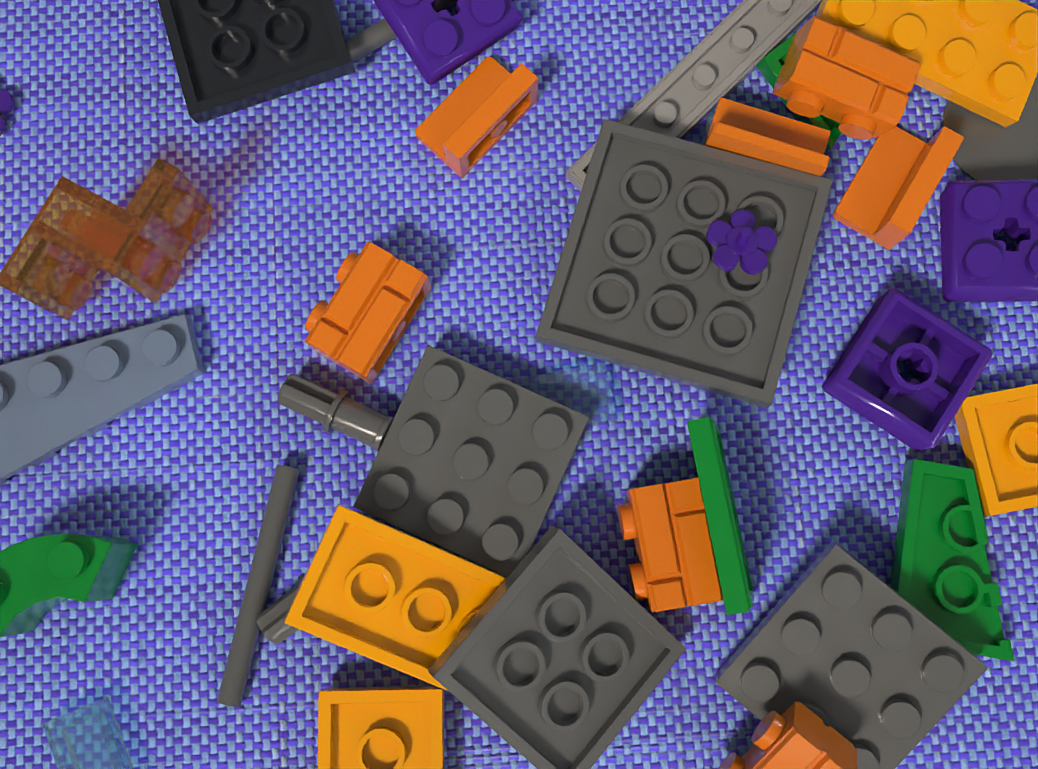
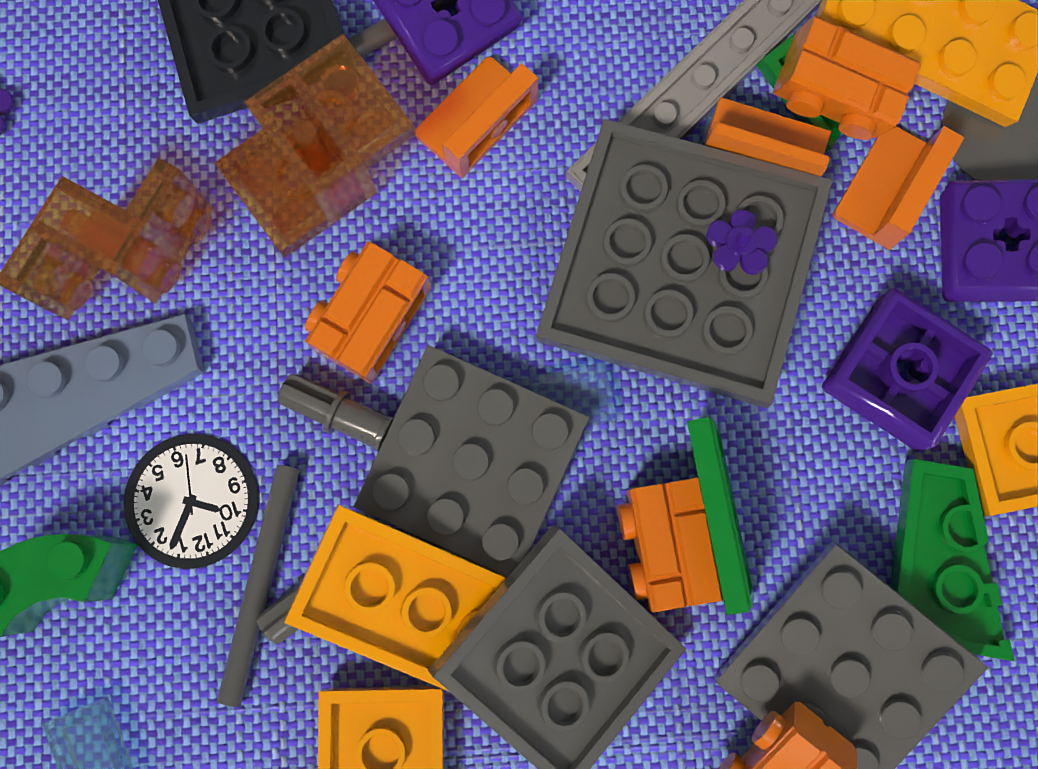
none -> sticker [124,434,258,569]
none -> clear orange bracket [215,34,416,258]

